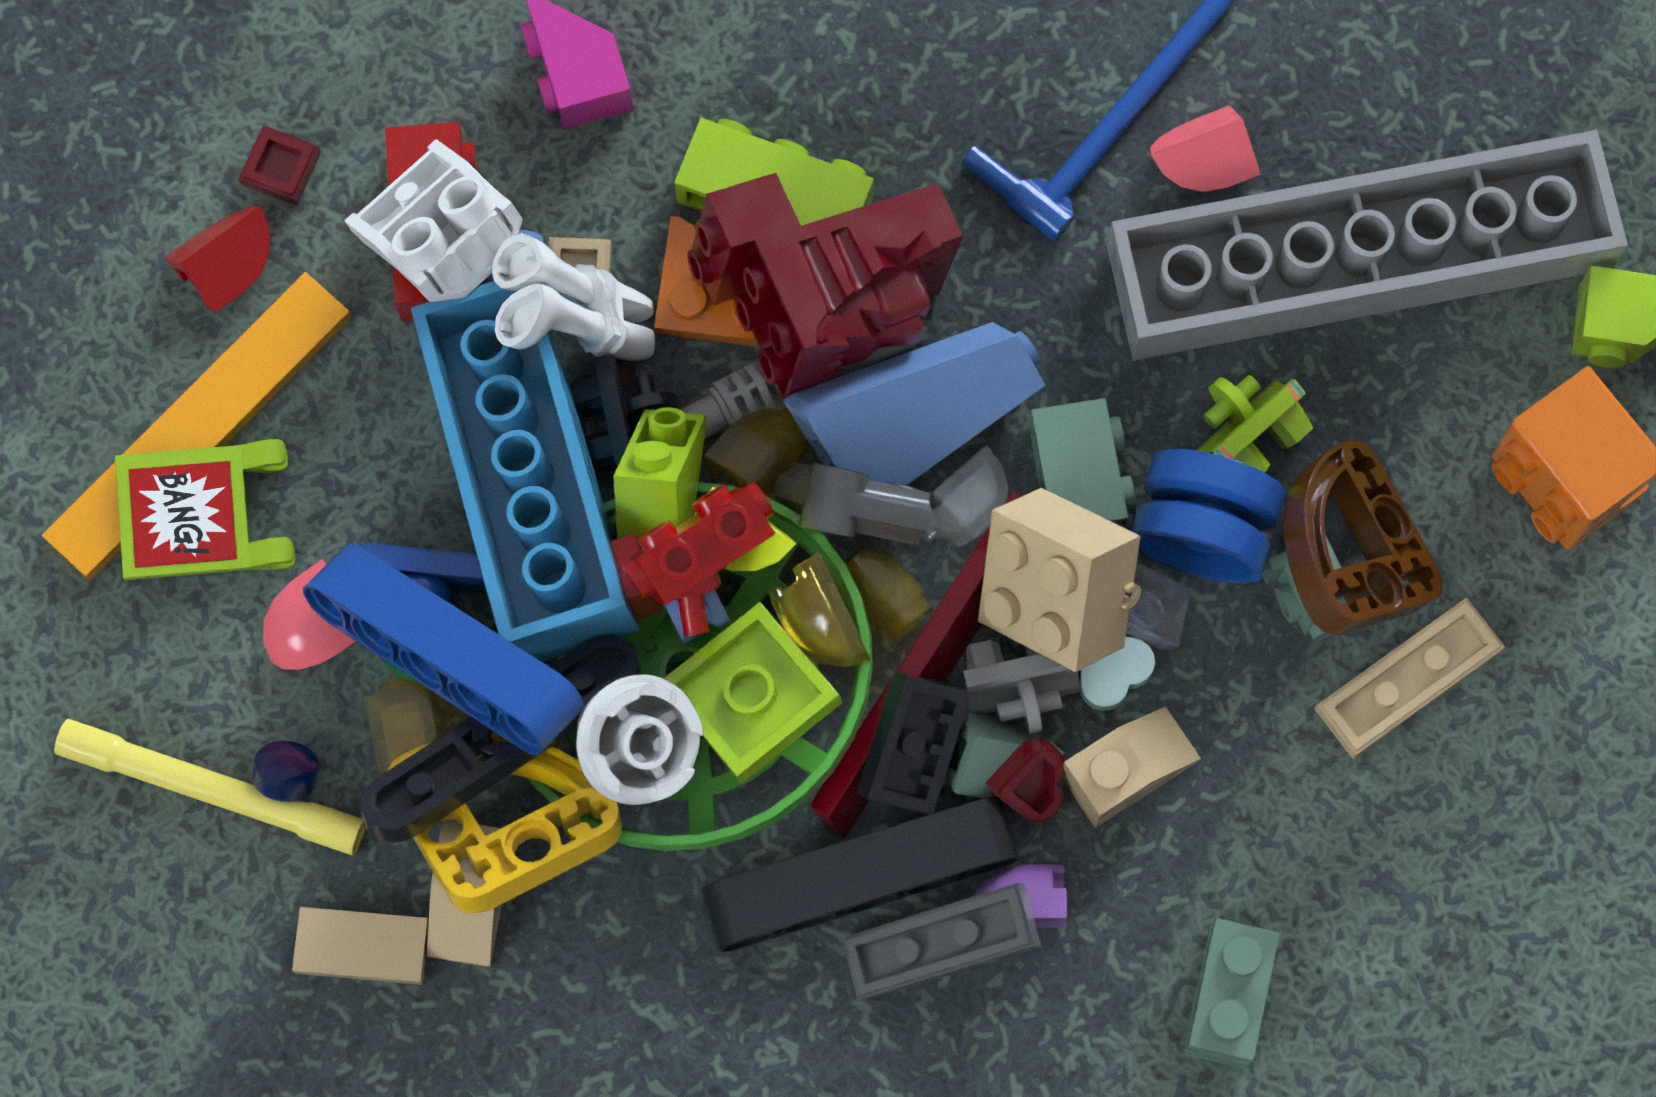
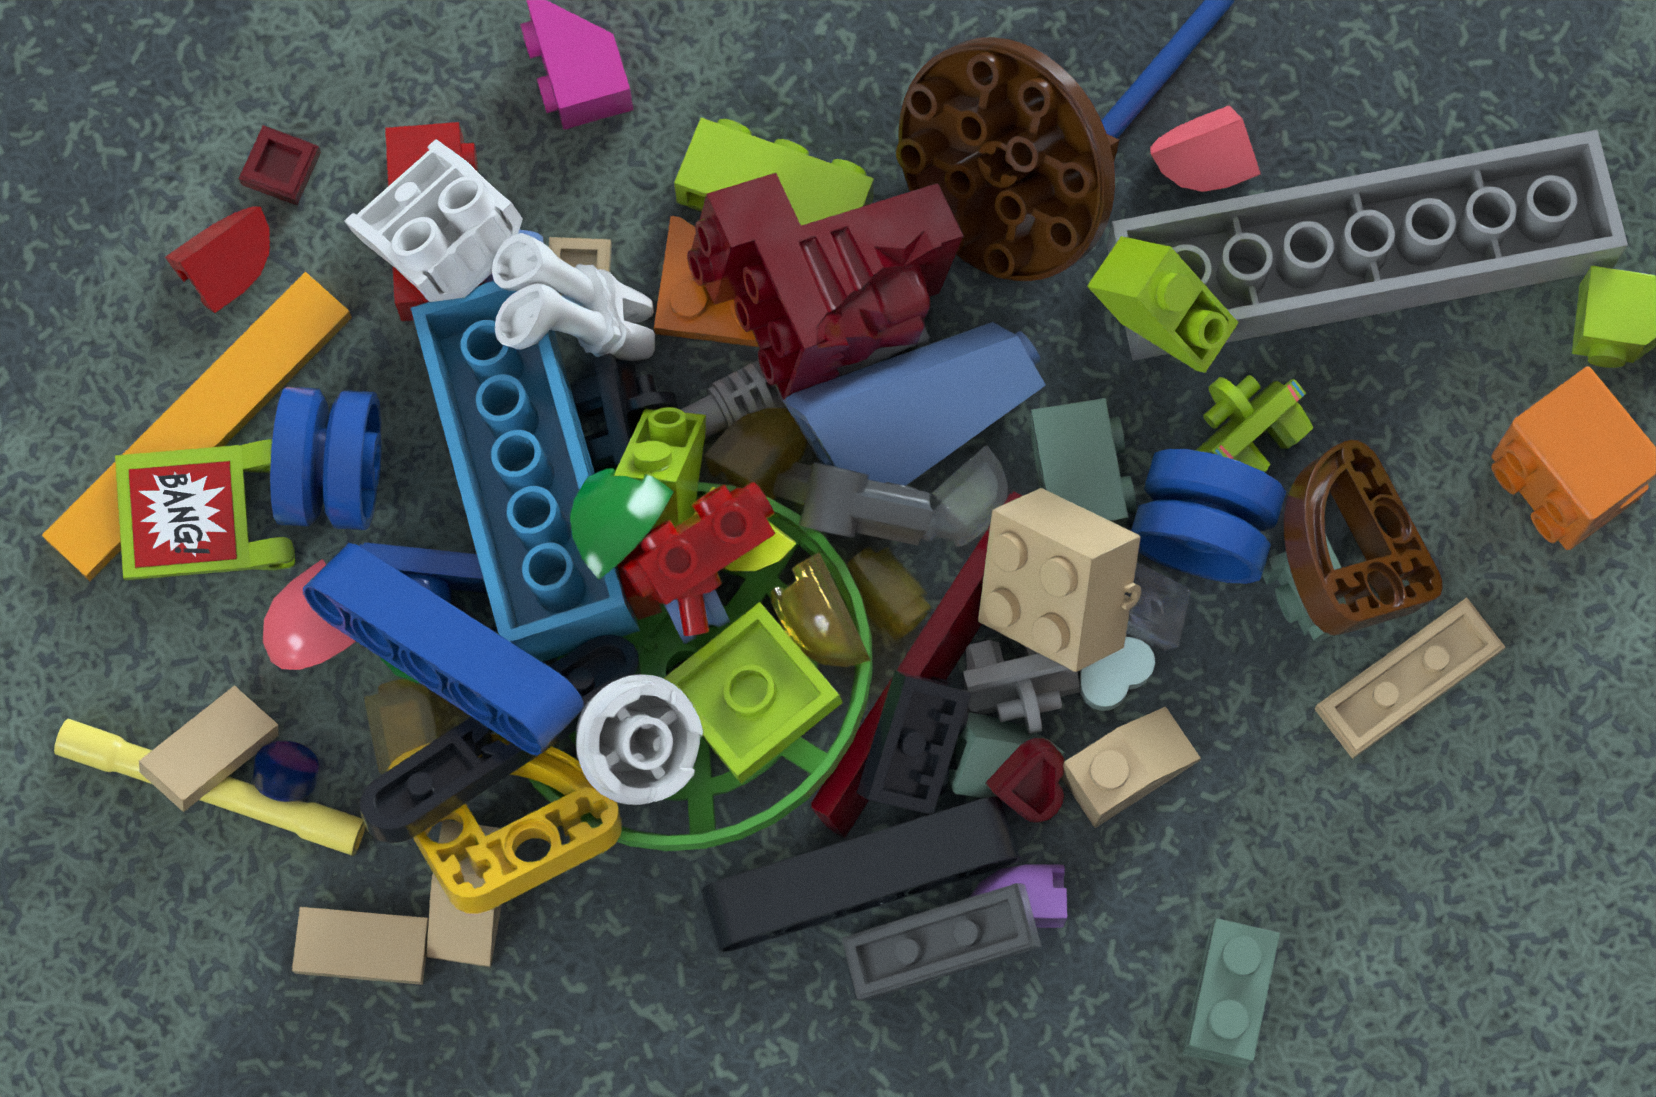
none -> tan tile [139,685,278,812]
none -> blue wheel [270,386,382,530]
none -> green brick [570,469,674,580]
none -> reddish brown bracket [896,37,1120,281]
none -> lime slope [1087,236,1239,373]

